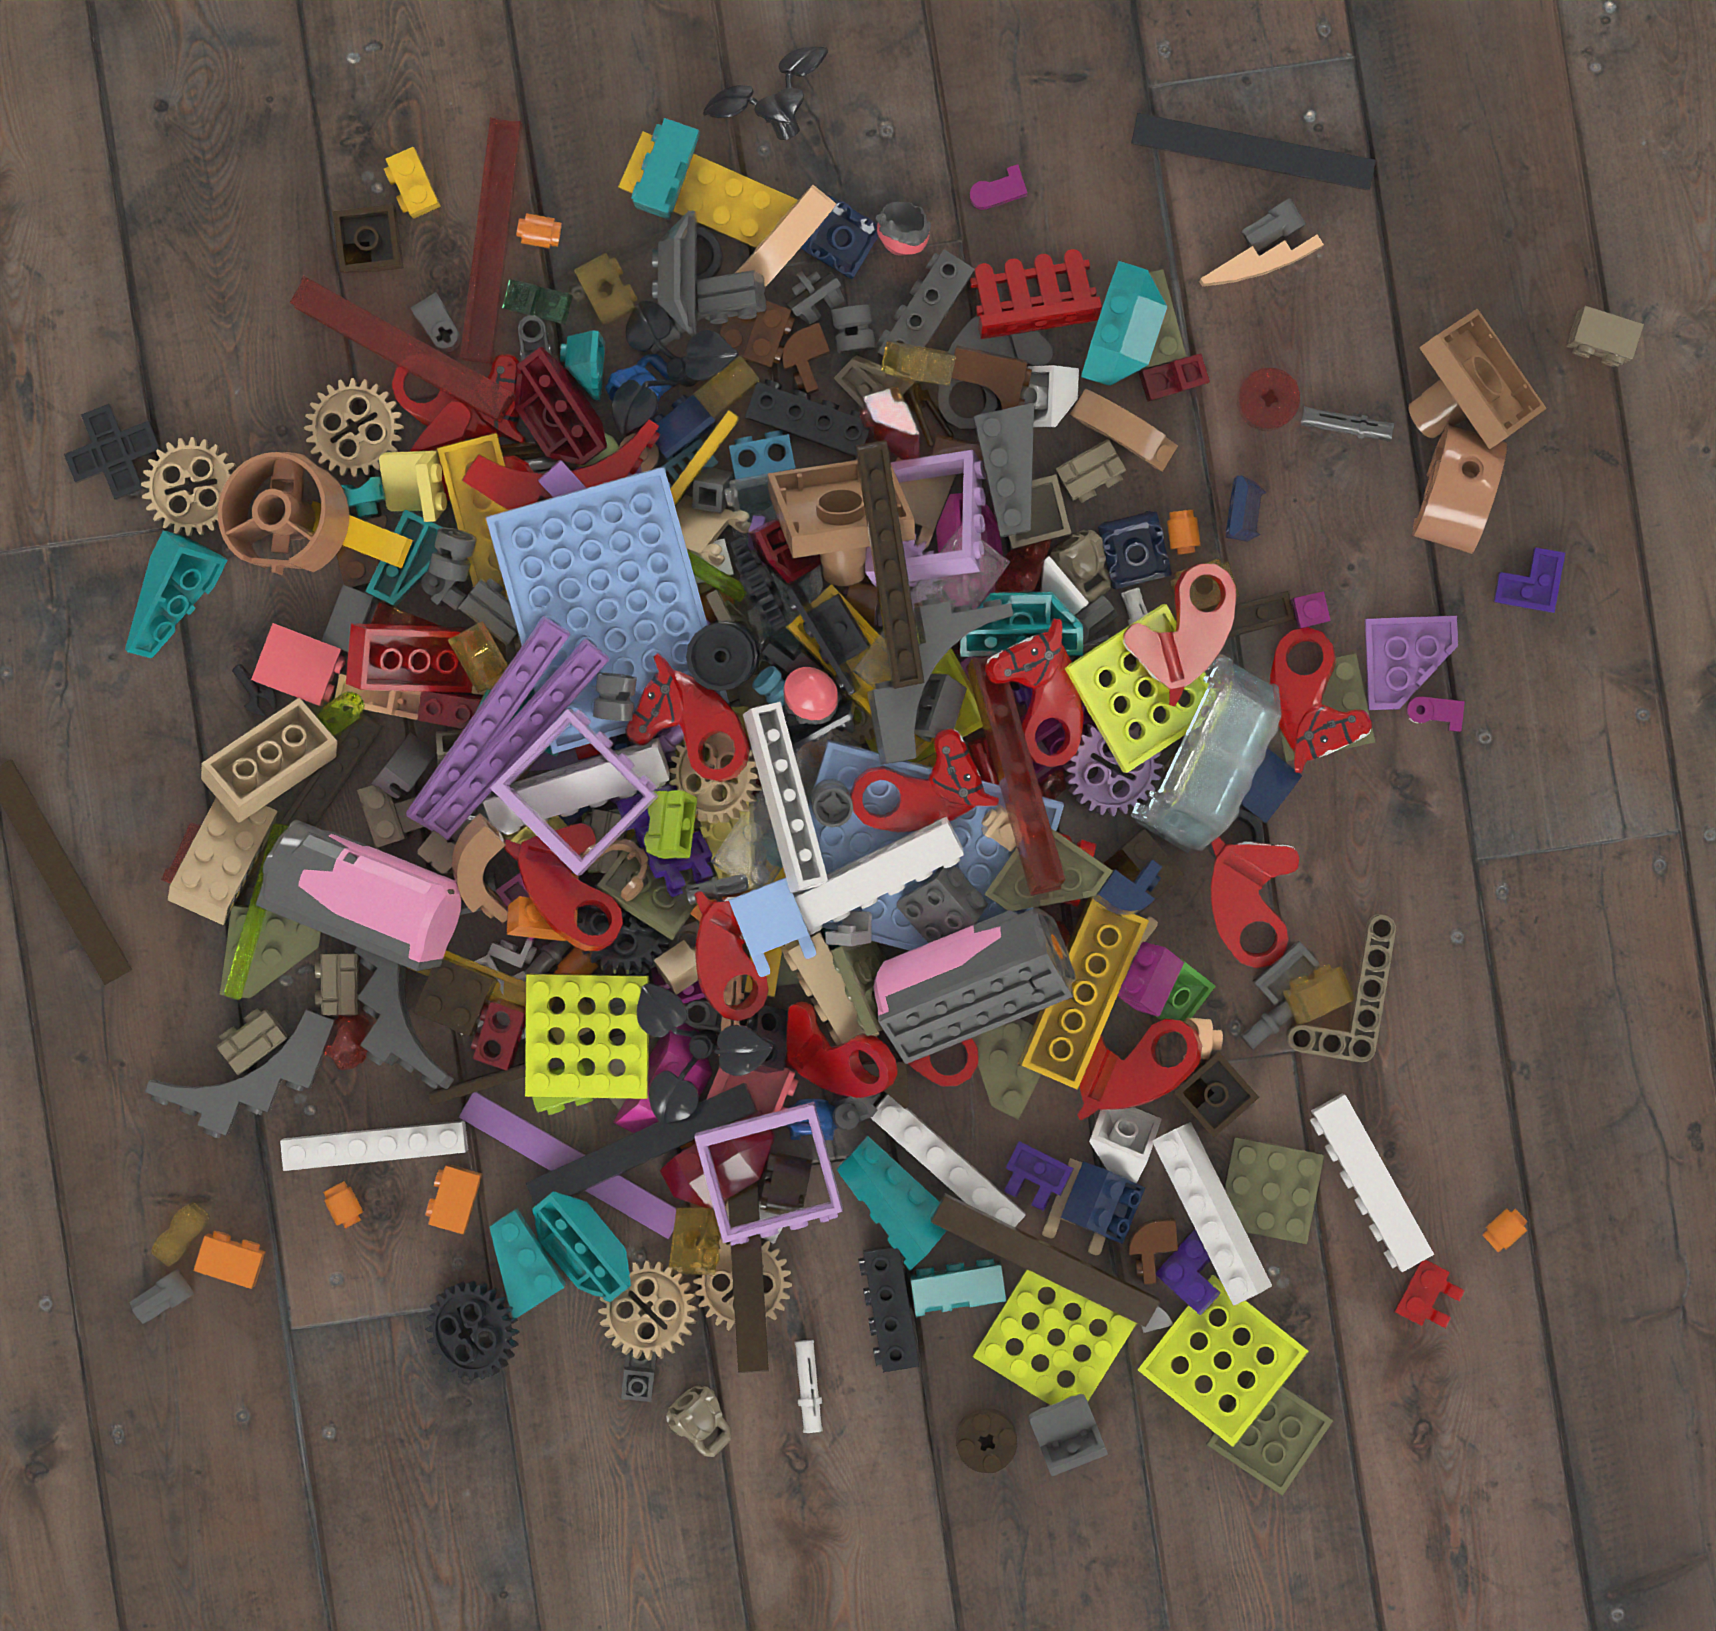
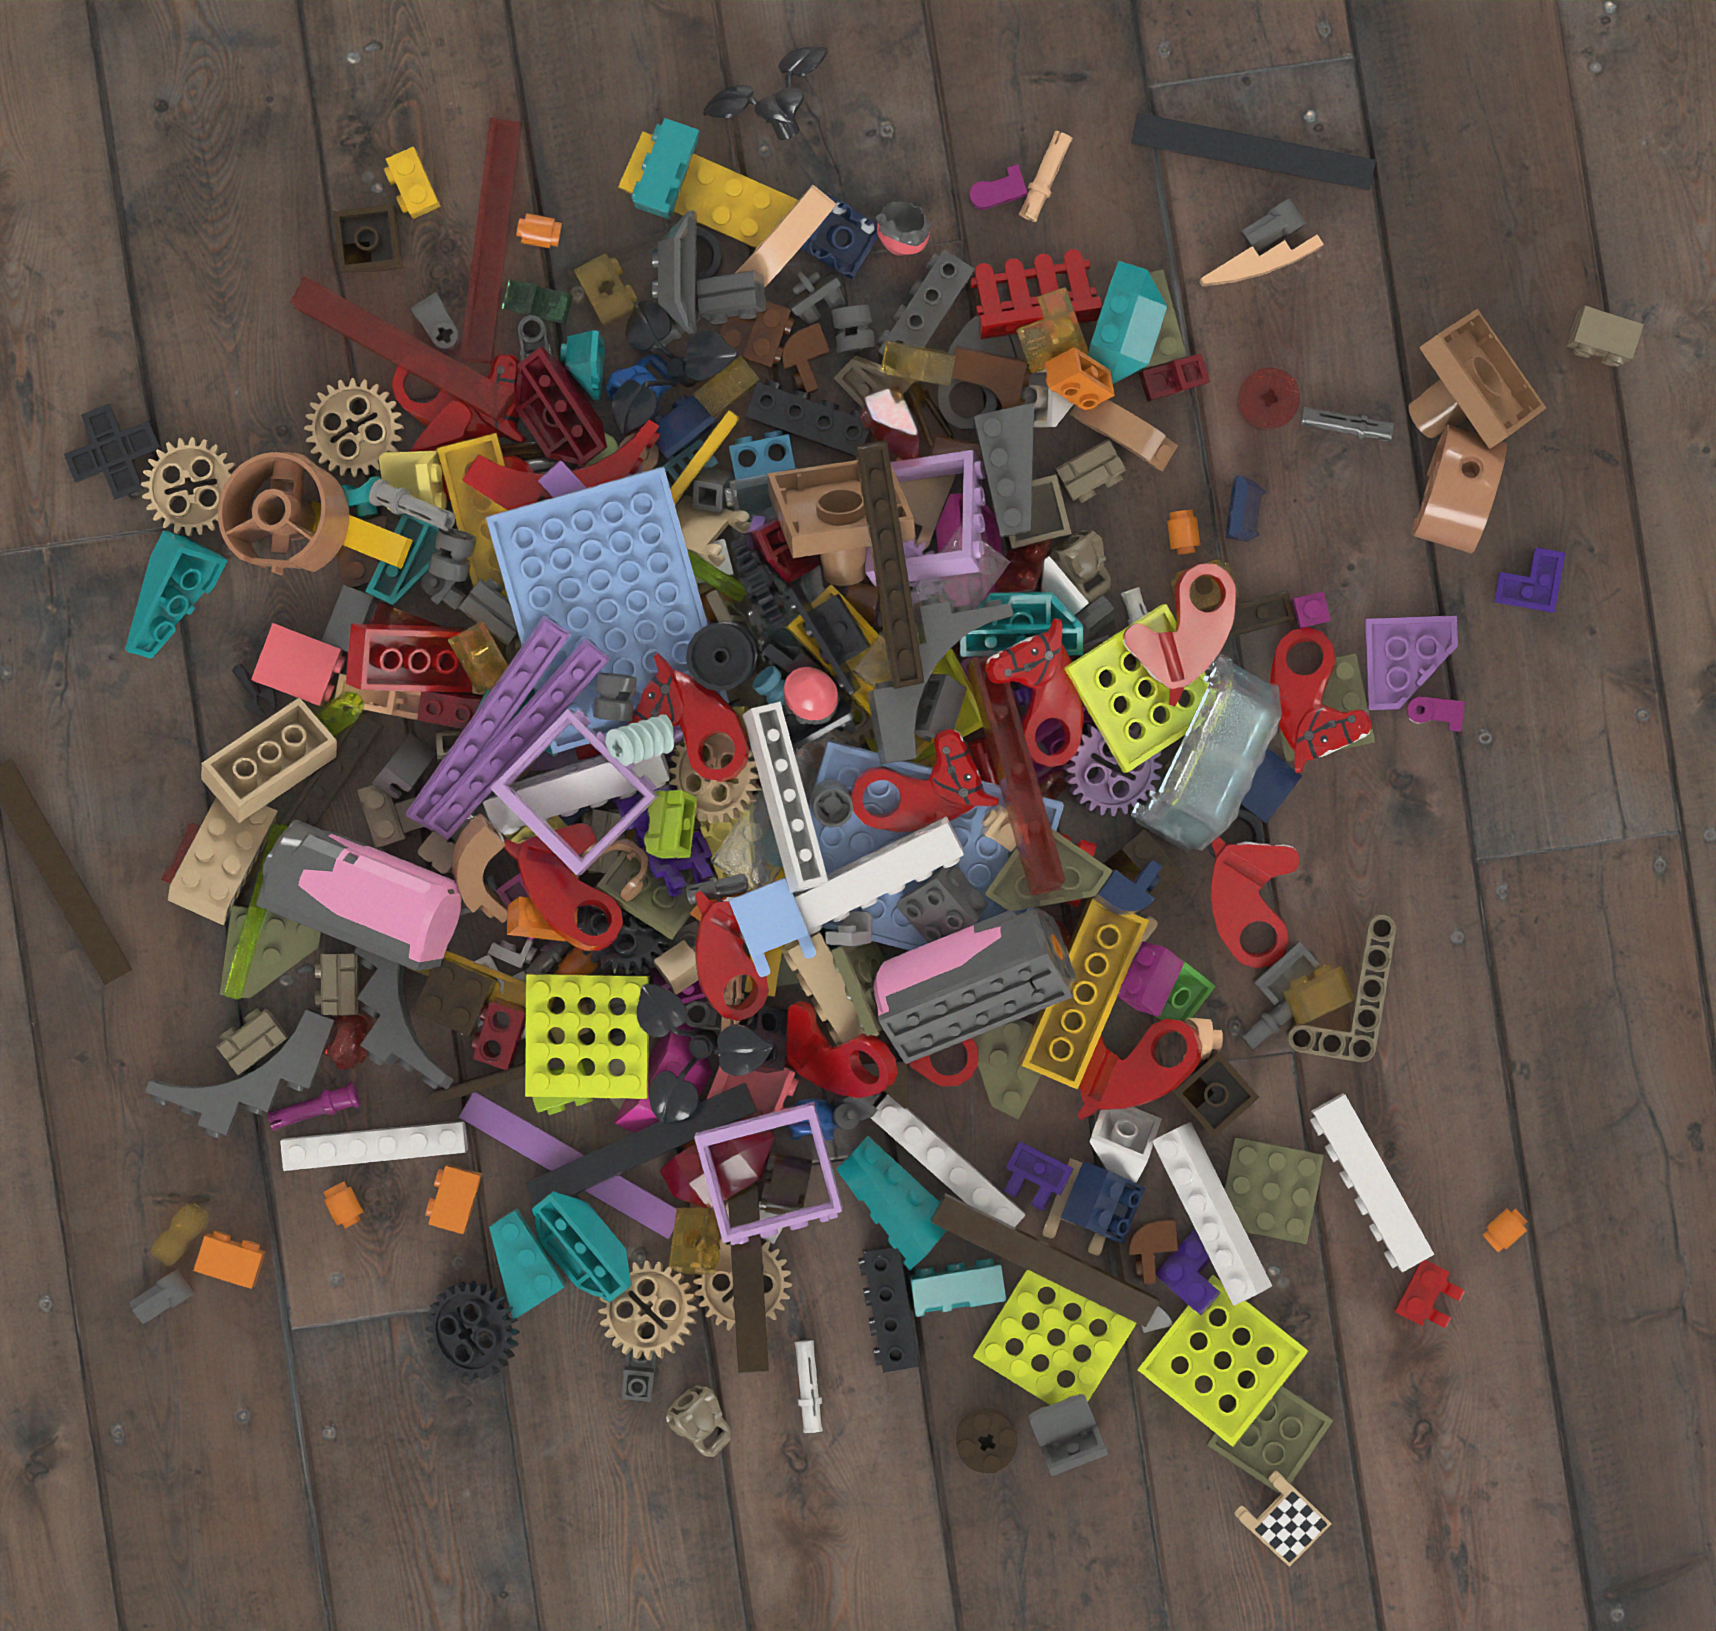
dark blue slope [1098,511,1172,589] -> none
none -> magenta pin [267,1081,361,1131]
none -> light grey pin [369,479,455,531]
none -> light aqua piece [605,714,674,766]
none -> clear yellow brick [1016,287,1089,374]
none -> light nougat pin [1019,131,1073,222]
none -> orange brick [1045,347,1115,411]
none -> flag [1234,1471,1332,1567]

